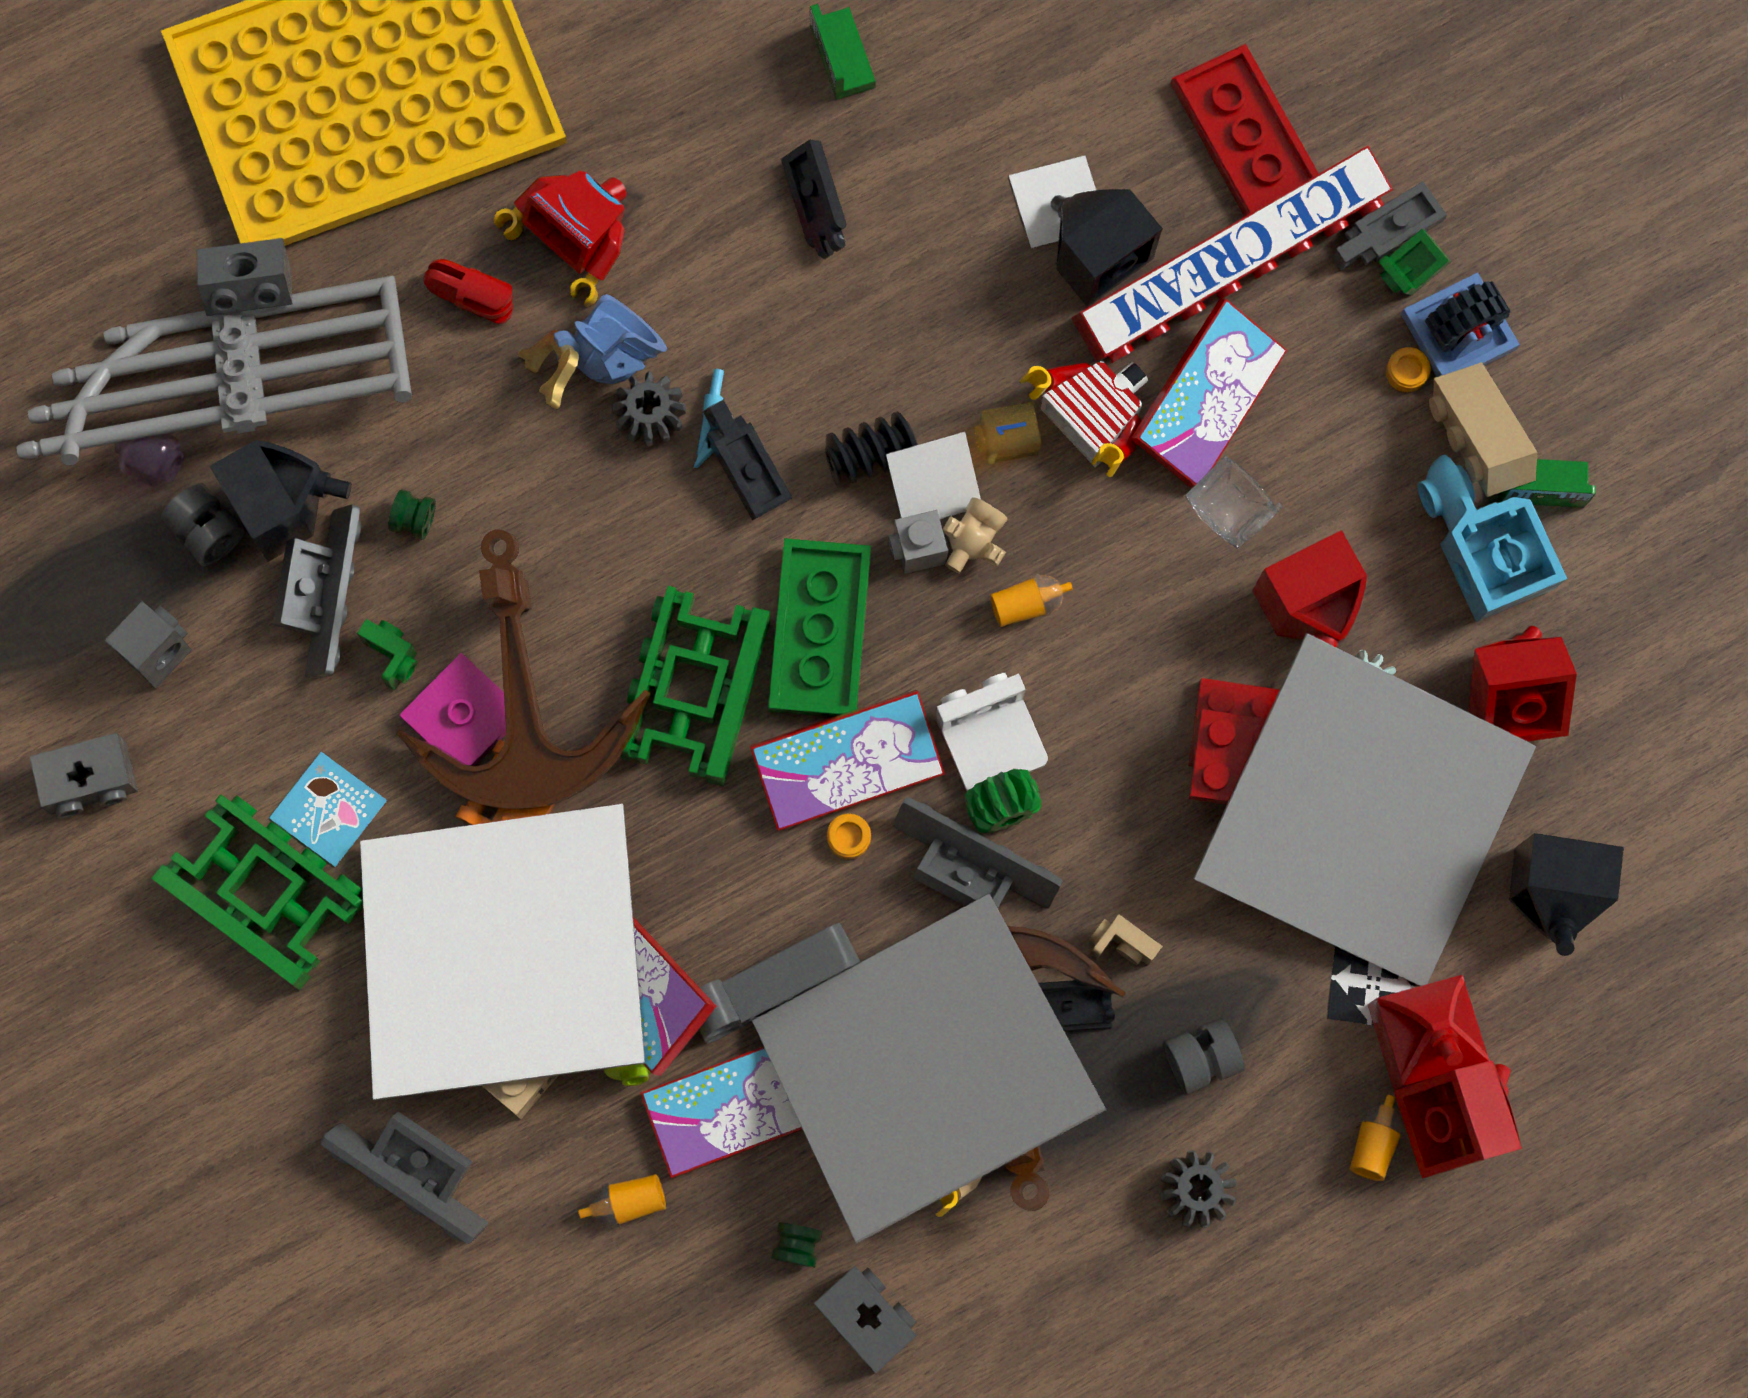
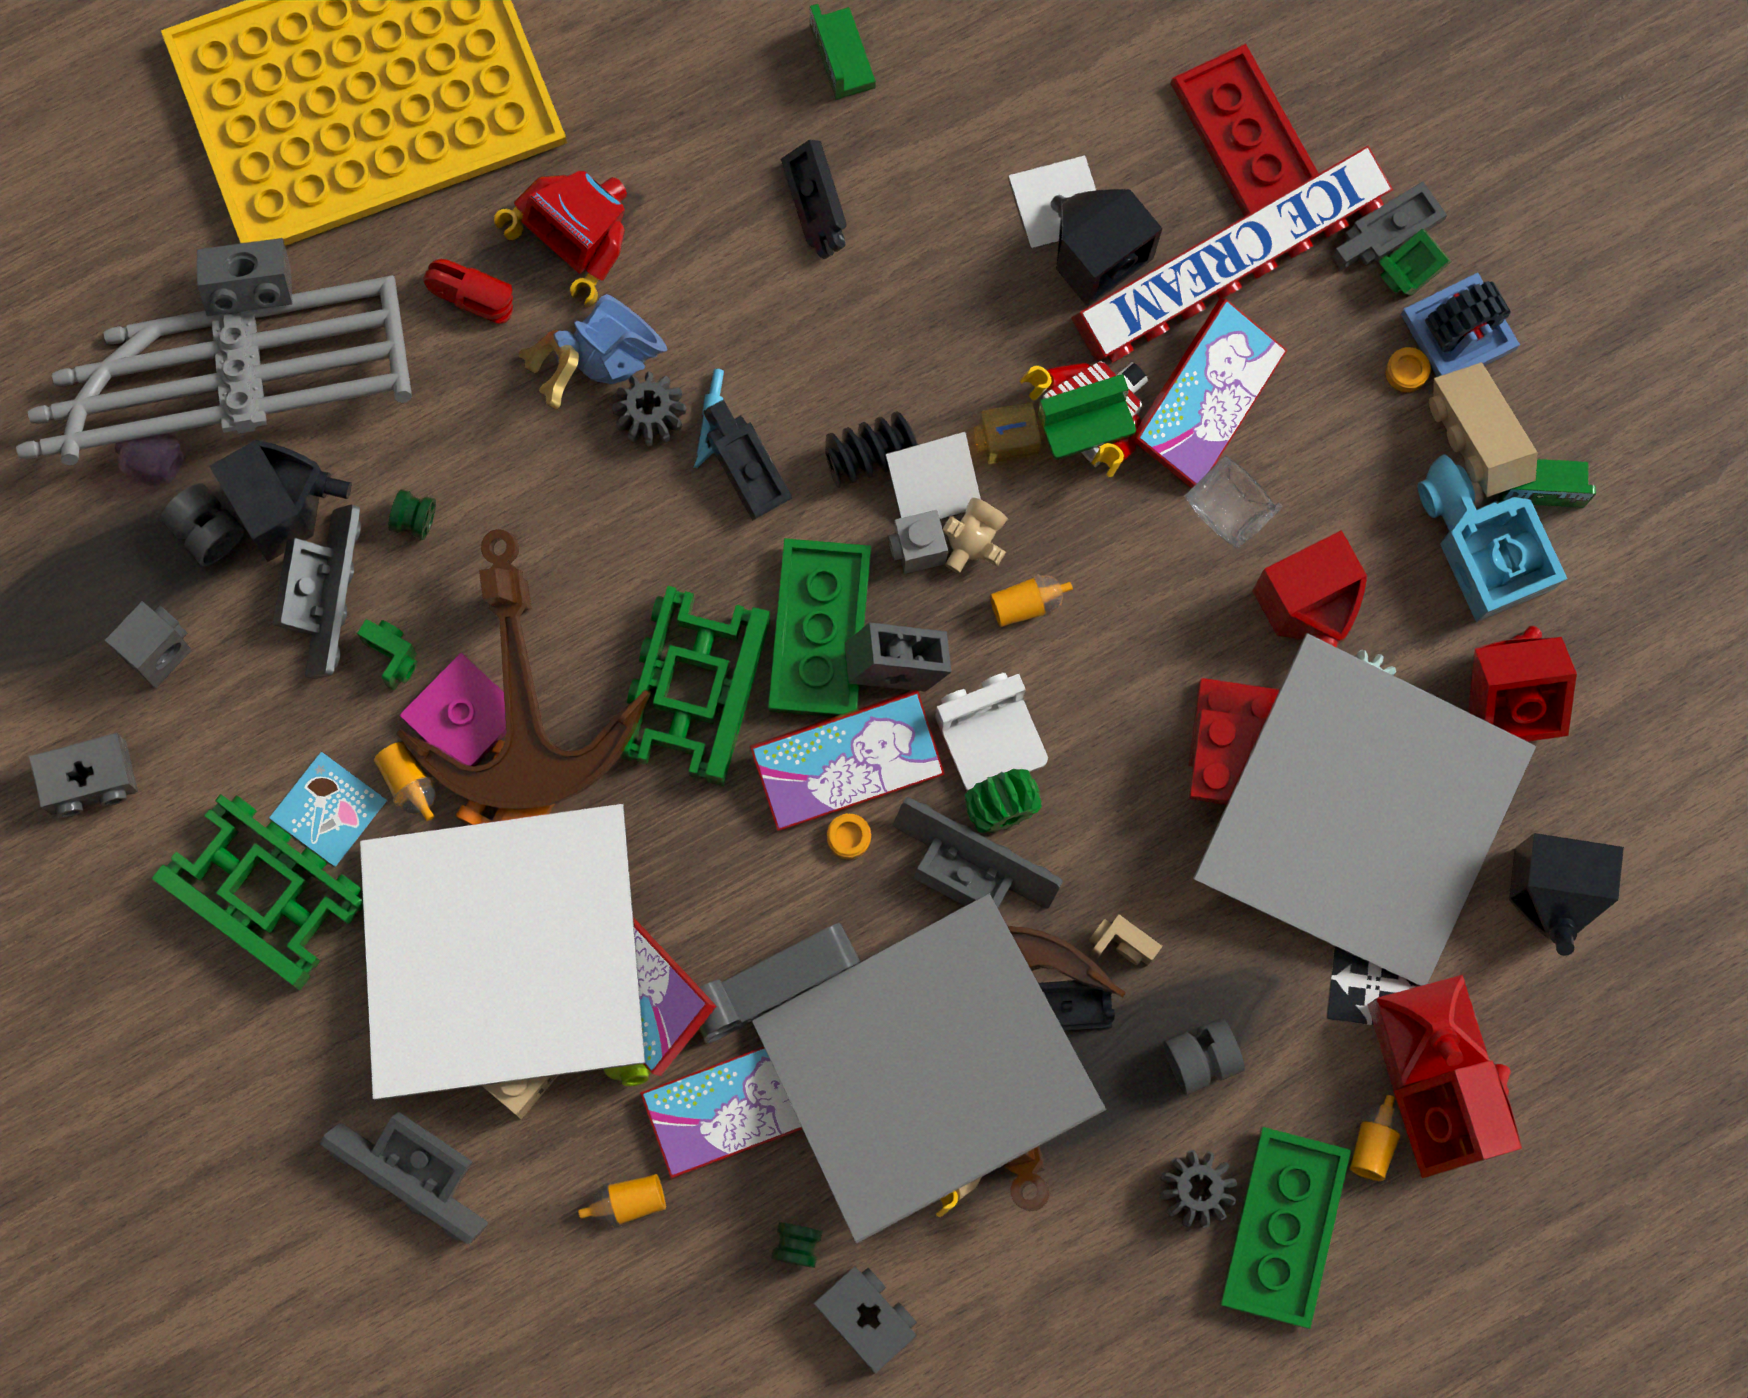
none -> light orange piece [374,742,436,821]
none -> dark grey brick [845,622,952,692]
none -> green panel [1038,374,1136,460]
none -> green plate [1219,1127,1351,1329]

